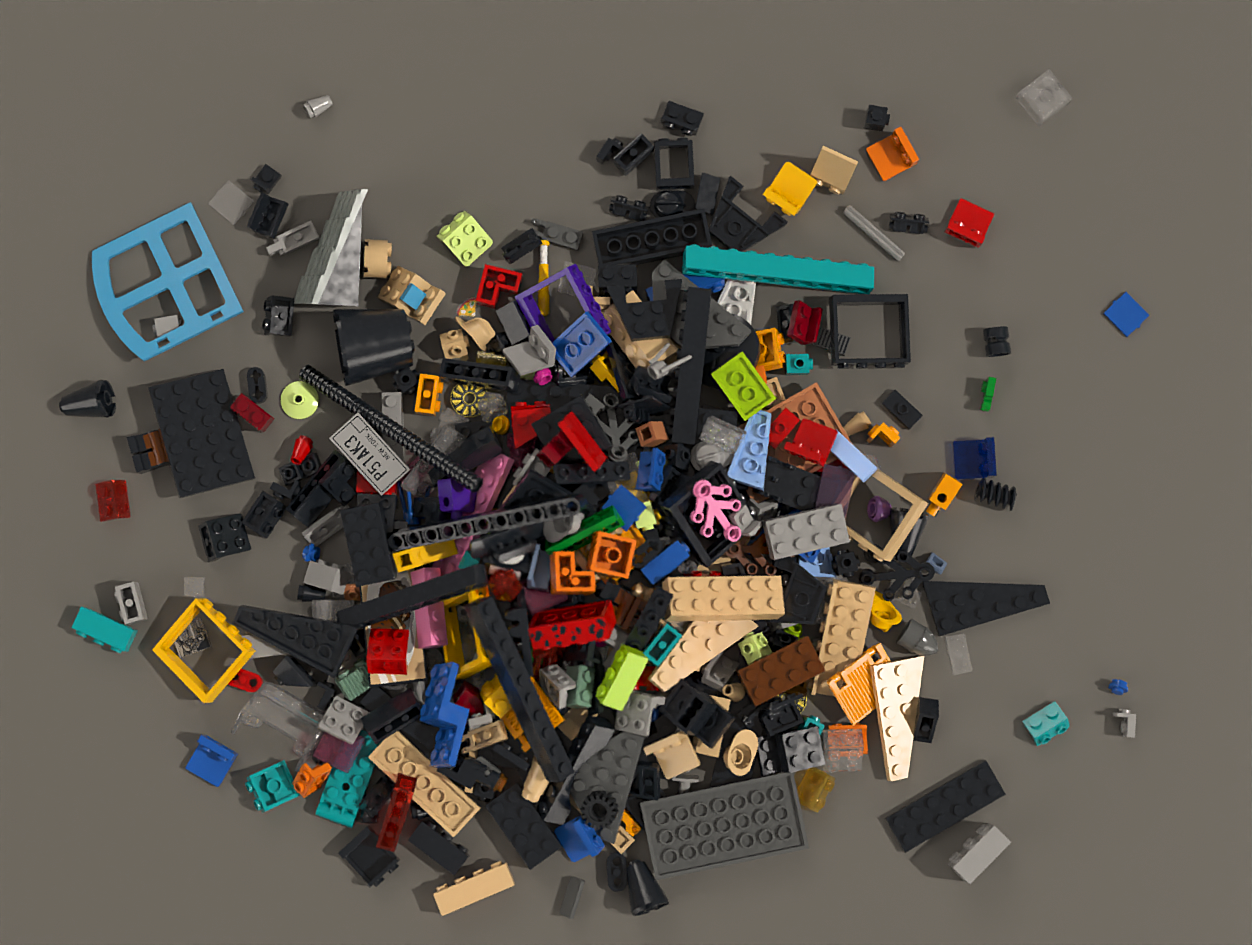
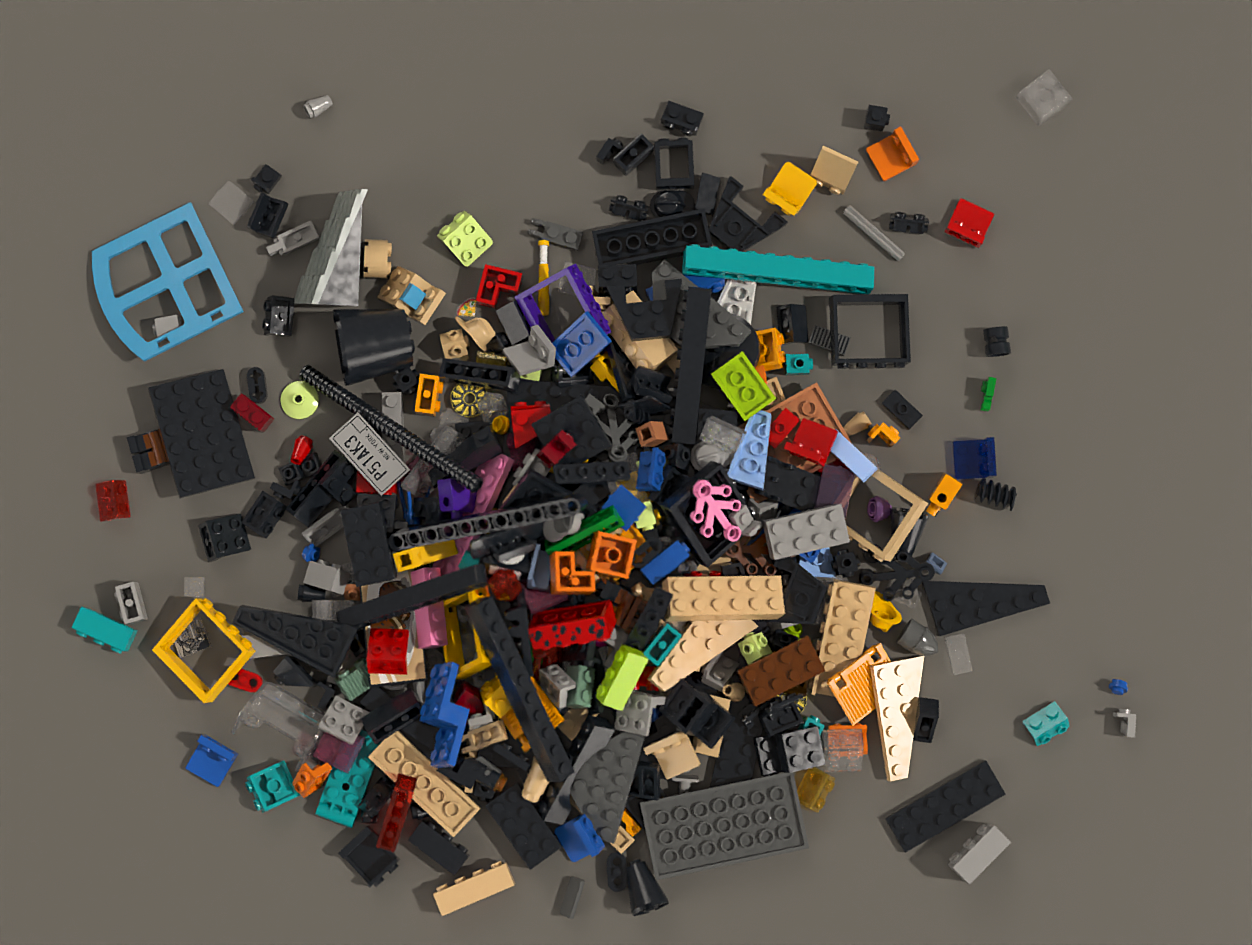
black cone [59,380,116,418] -> none
black hinge [501,228,543,264] -> none
dark pink plate [534,368,552,386] -> none
red tile [558,411,607,471] -> none
black tyre [581,790,619,829] -> none
light grey plant [647,343,692,380] -> none
tan piece [723,729,758,776] -> none
dark red bracket [787,300,823,345] -> none
blue piece [1103,292,1149,337] -> none

